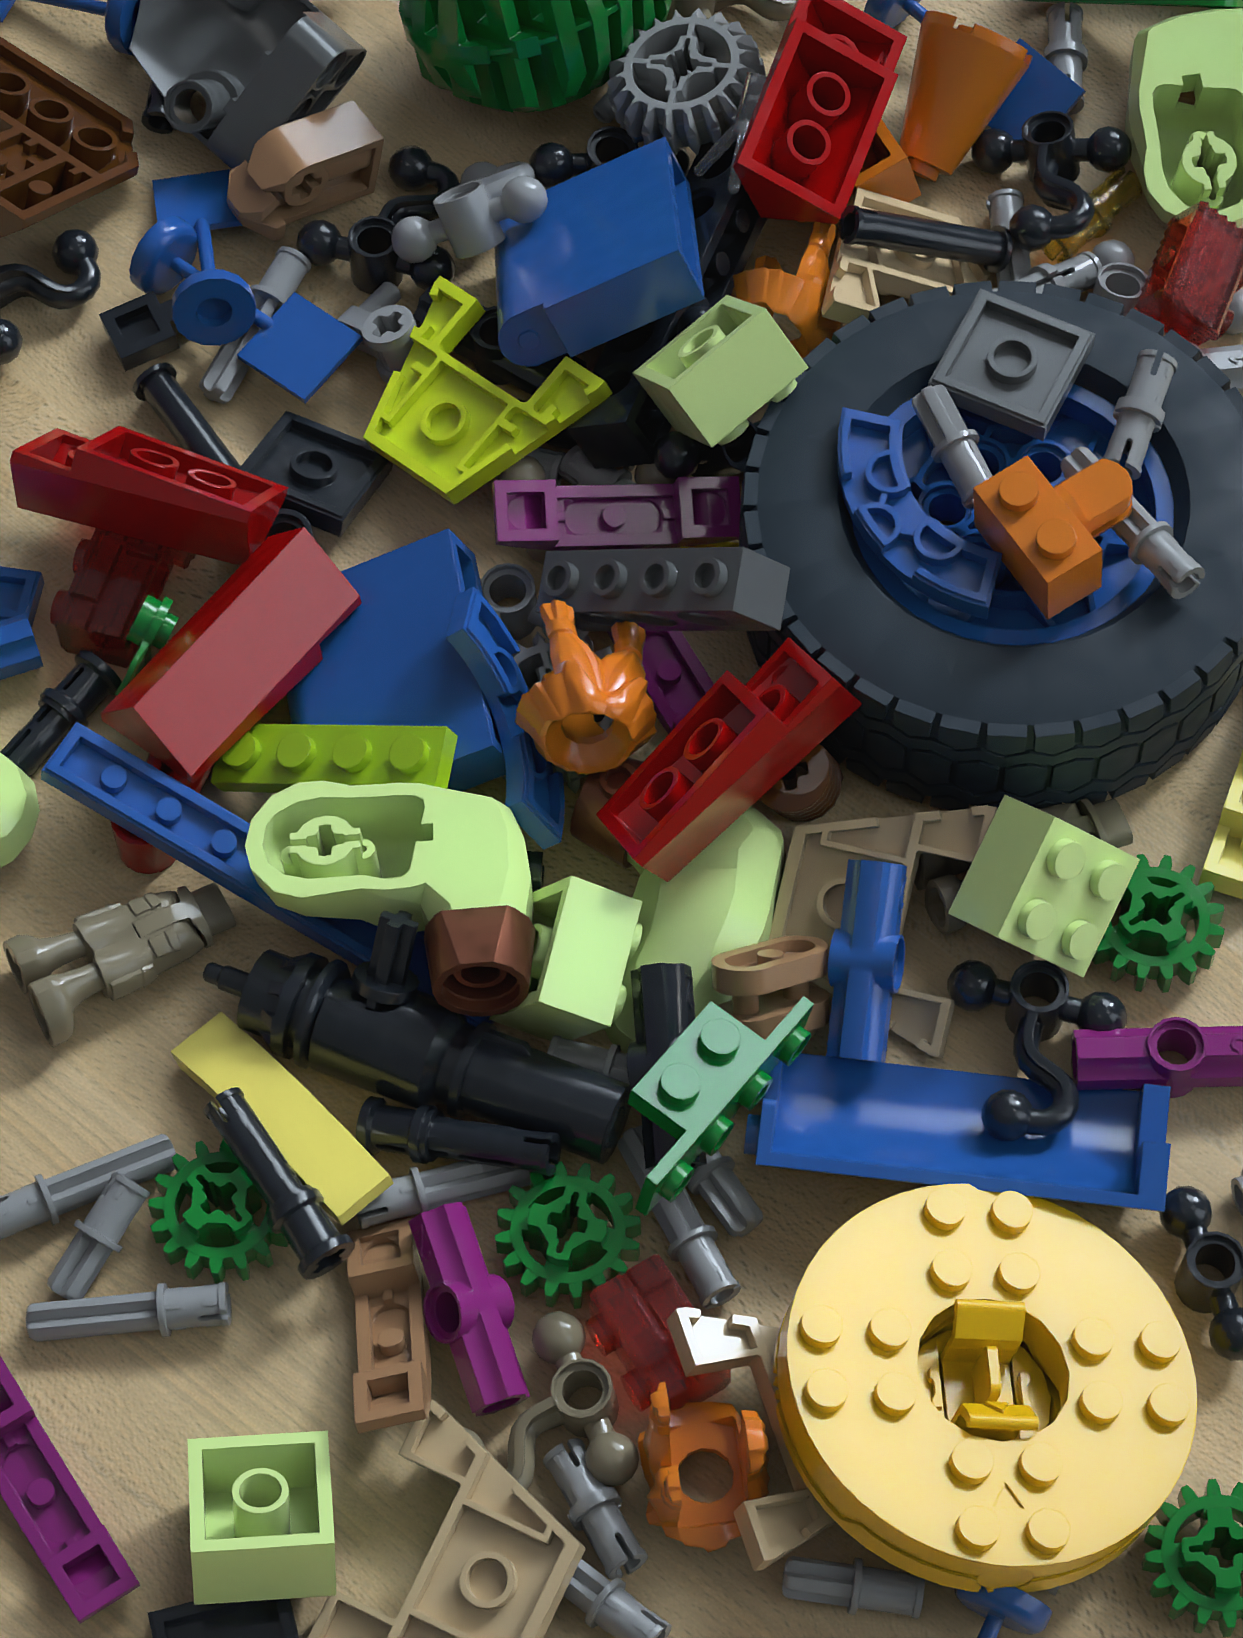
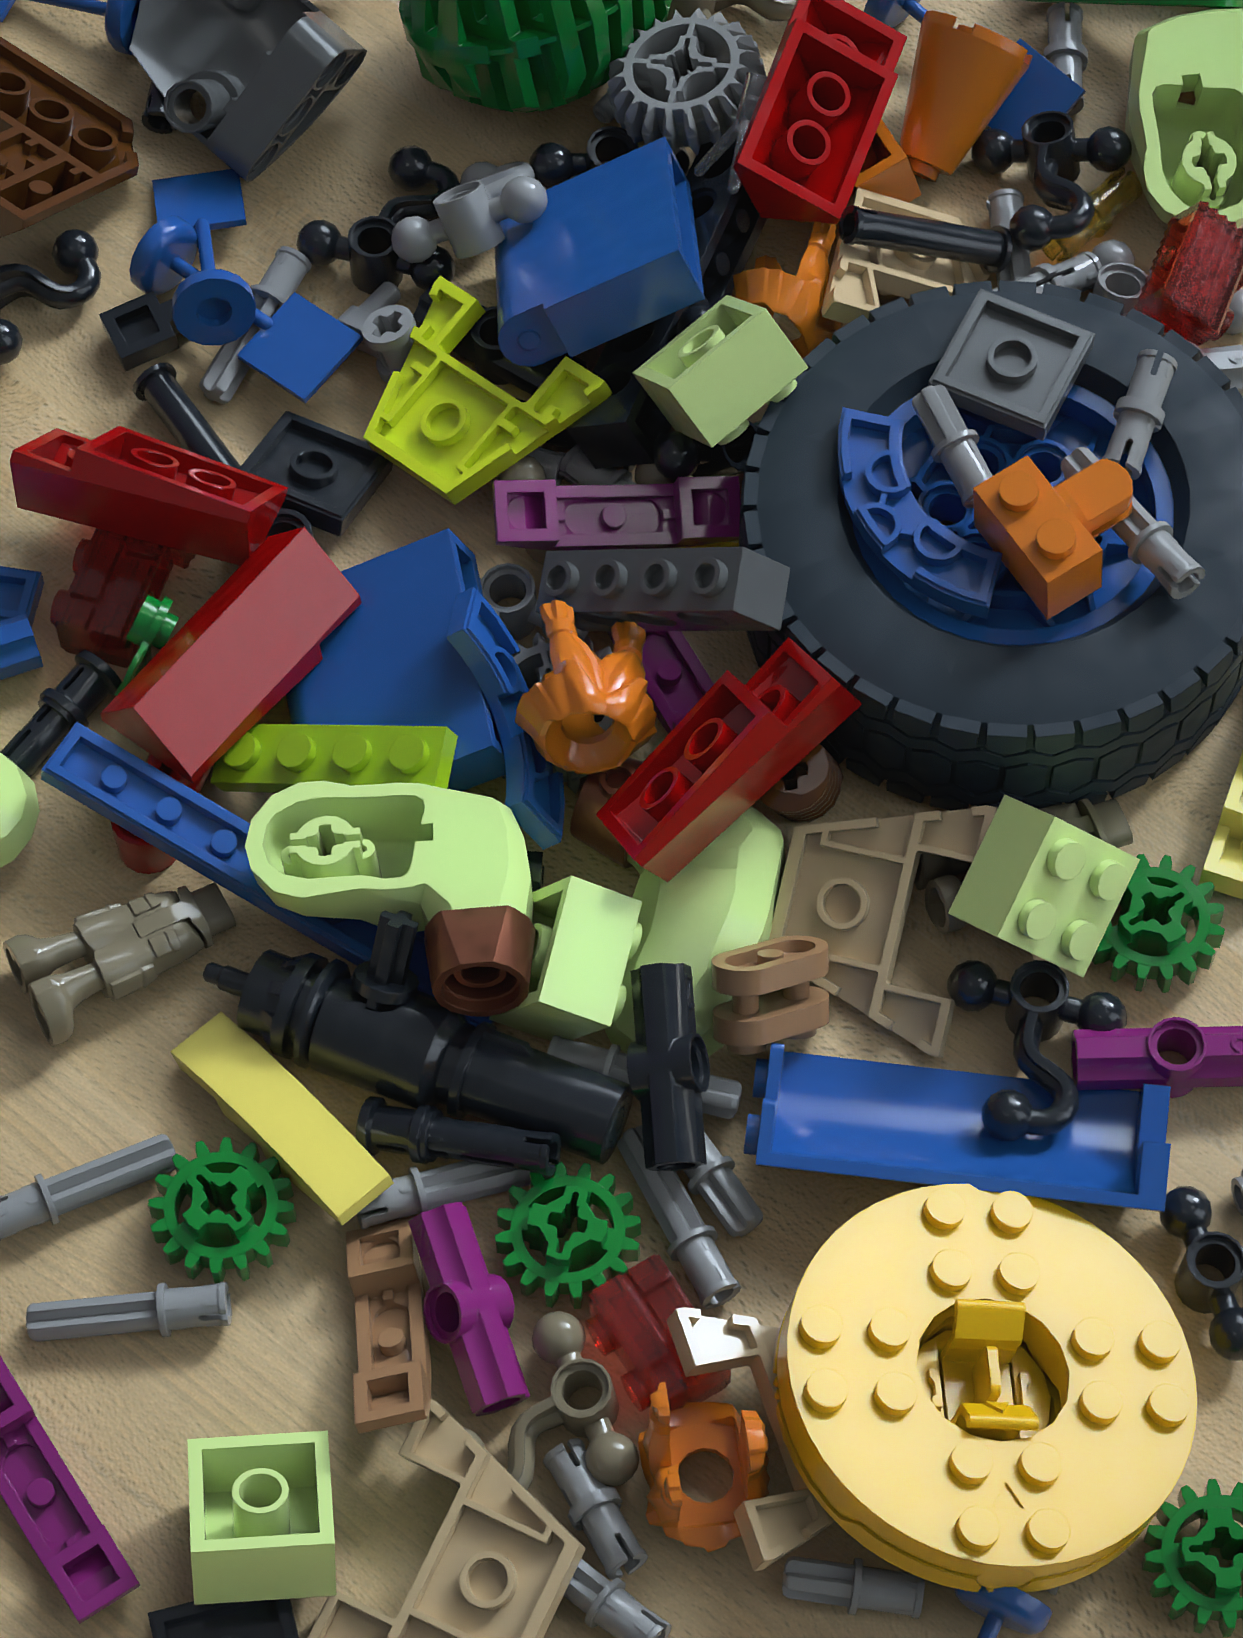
light grey axle [47,1170,151,1300] -> none
black pin [204,1087,355,1280] -> none
medium nougat piece [227,100,384,241] -> none
bracket [627,996,814,1216] -> none
blue piece [826,859,907,1062] -> none

